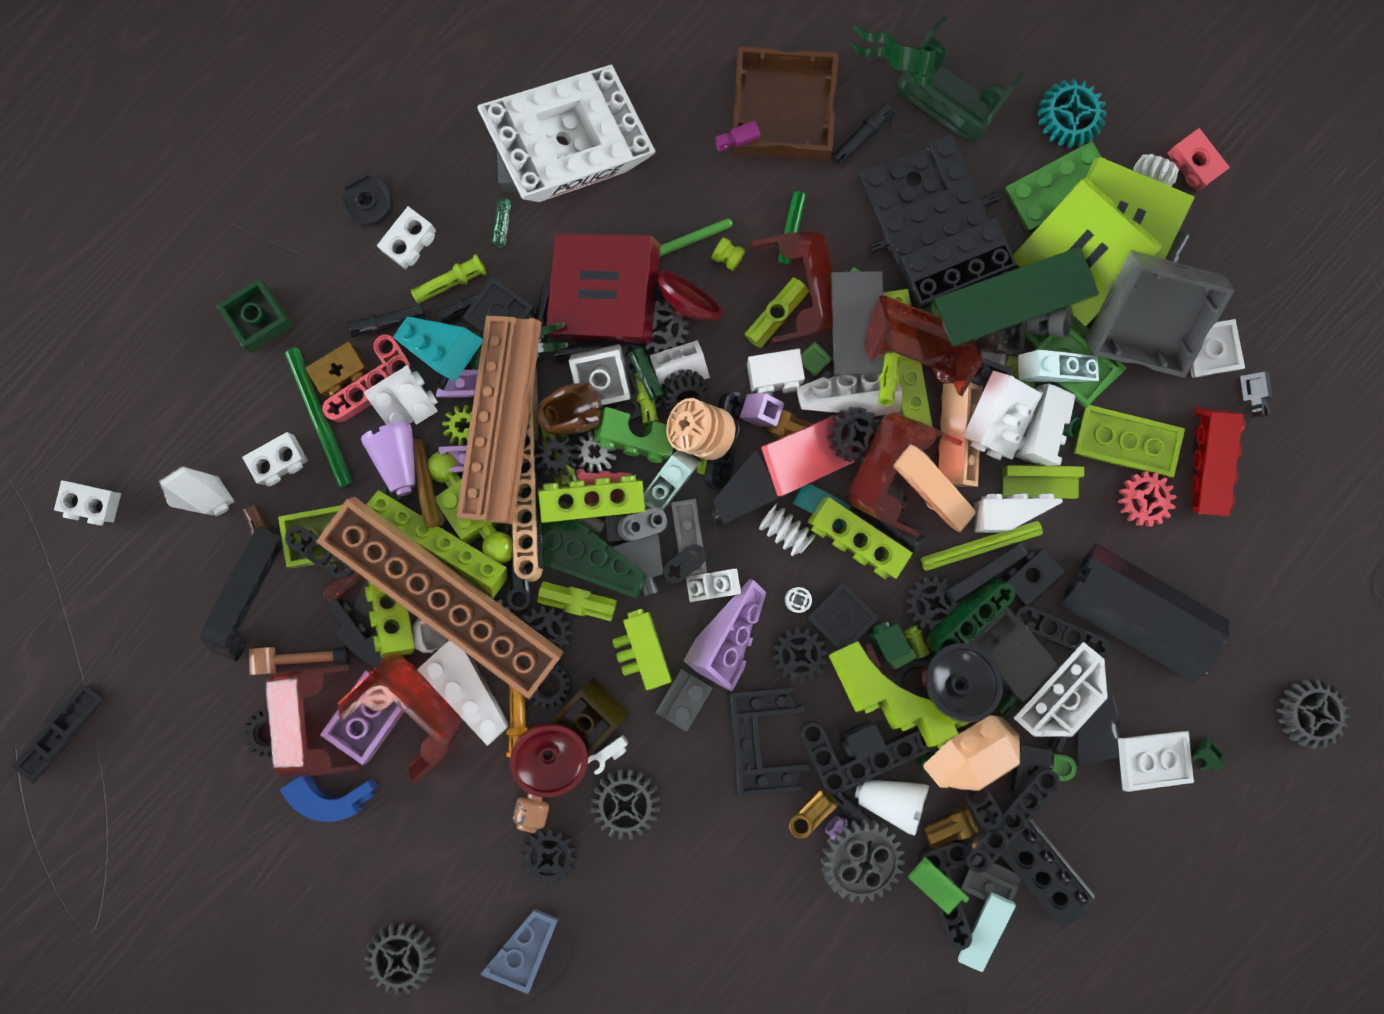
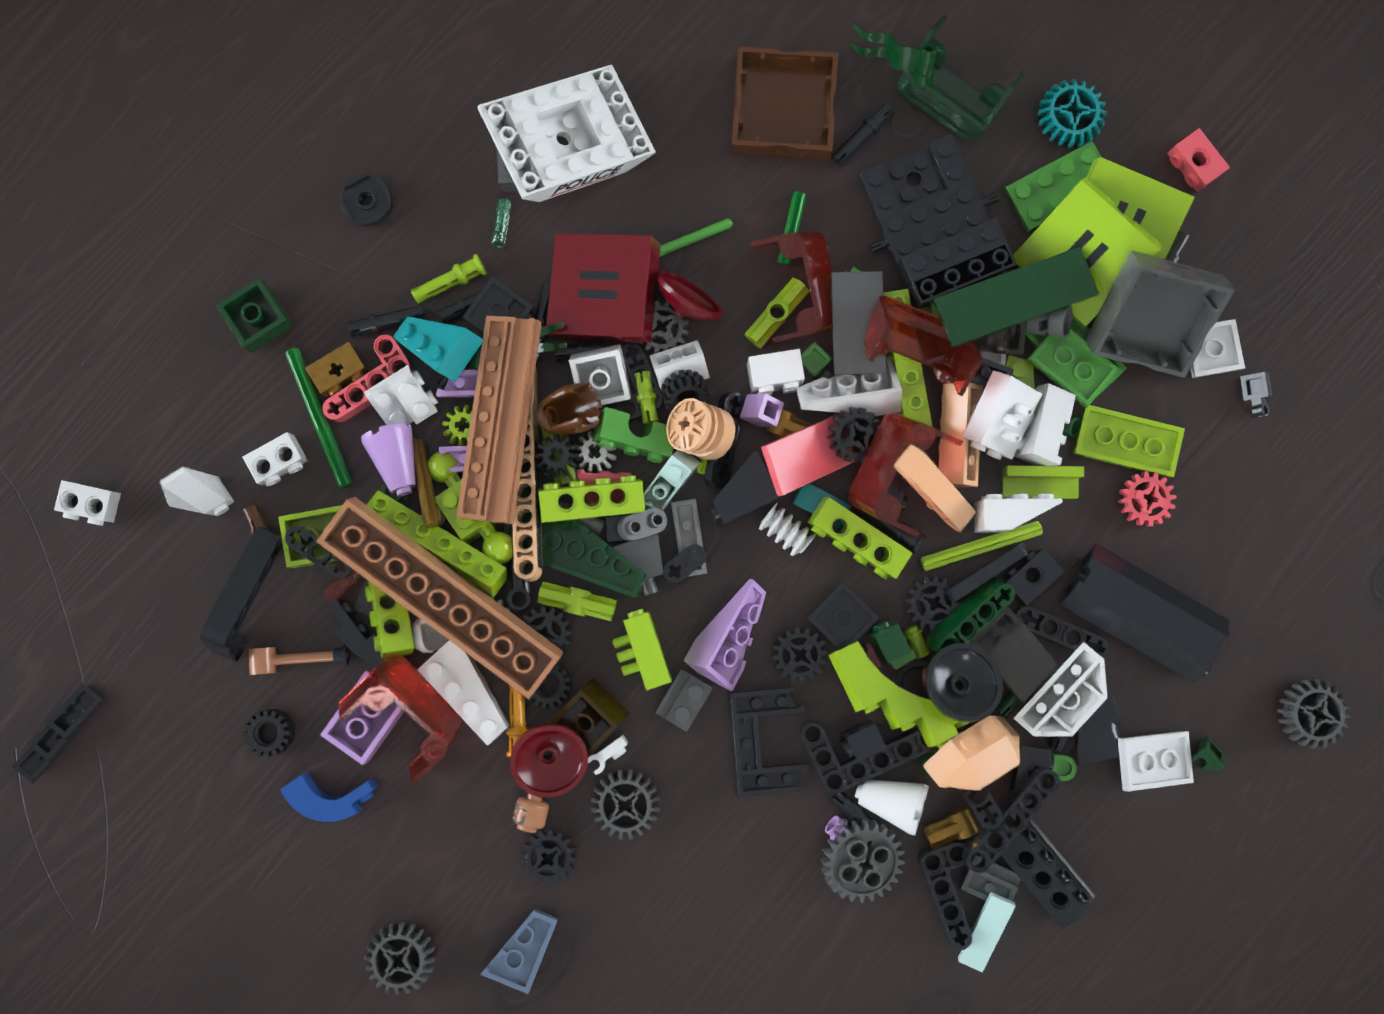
clear red windscreen [266,665,358,777] -> none
white brick [377,207,436,270] -> none
dark green pin [628,347,665,401] -> none
white slope [686,569,741,602] -> none
lime wheel [711,237,745,271] -> none
magenta bar [715,121,760,152] -> none
white wheel [785,587,812,613] -> none
pearl gold piece [789,789,838,839] -> none
lime pin [877,353,901,406] -> none
bright green panel [908,857,969,914] -> none
light aqua slope [1018,350,1099,382] -> none
white gear [1133,154,1179,187] -> none
red wedge [1191,407,1245,516] -> none

